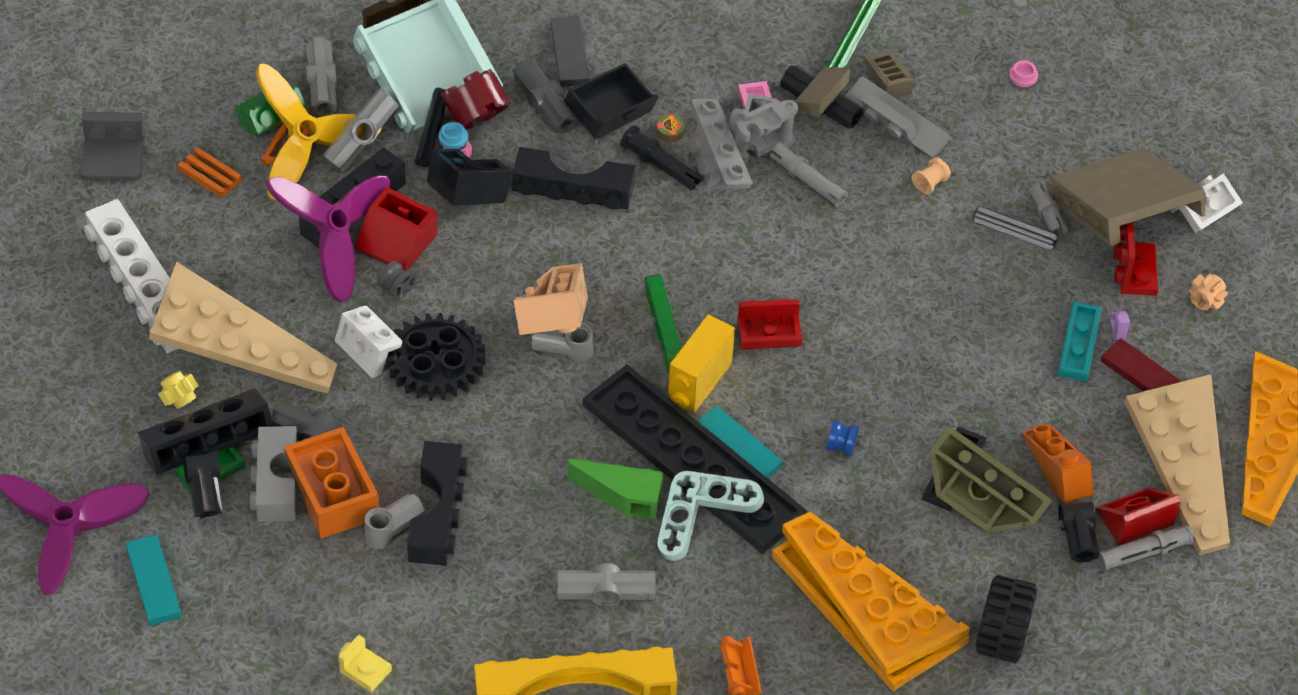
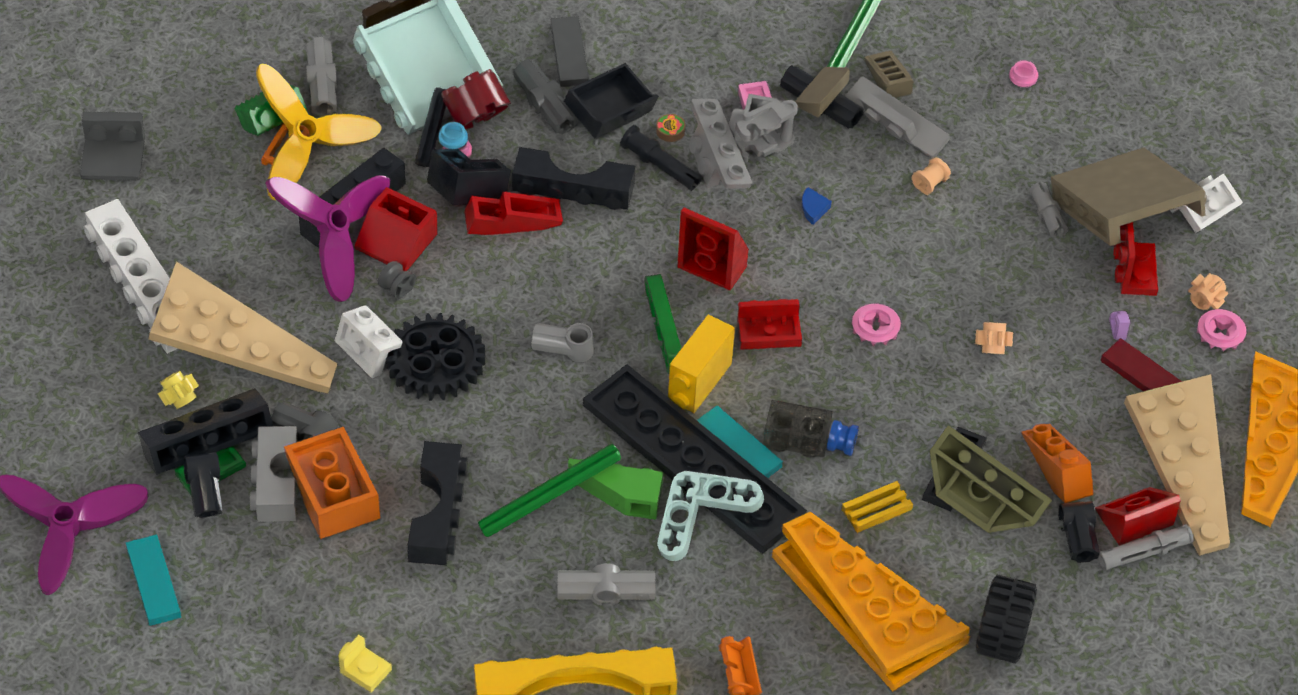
orange tile [178,147,242,199] -> none
light grey piece [322,89,399,173] -> none
light grey piece [364,494,426,549] -> none
light nougat wedge [513,263,588,335] -> none
light grey pin [770,143,848,207] -> none
axle [973,206,1058,250] -> none
teal tile [1057,301,1103,382] -> none
none -> red slope [464,192,563,235]
none -> green axle [478,444,621,537]
none -> red slope [677,207,749,291]
none -> clear smoke brick [763,400,833,458]
none -> blue tile [802,187,832,225]
none -> yellow tile [842,481,913,533]
none -> bright pink gear [852,304,901,346]
none -> light nougat gear [975,322,1013,354]
none -> bright pink gear [1197,309,1246,352]

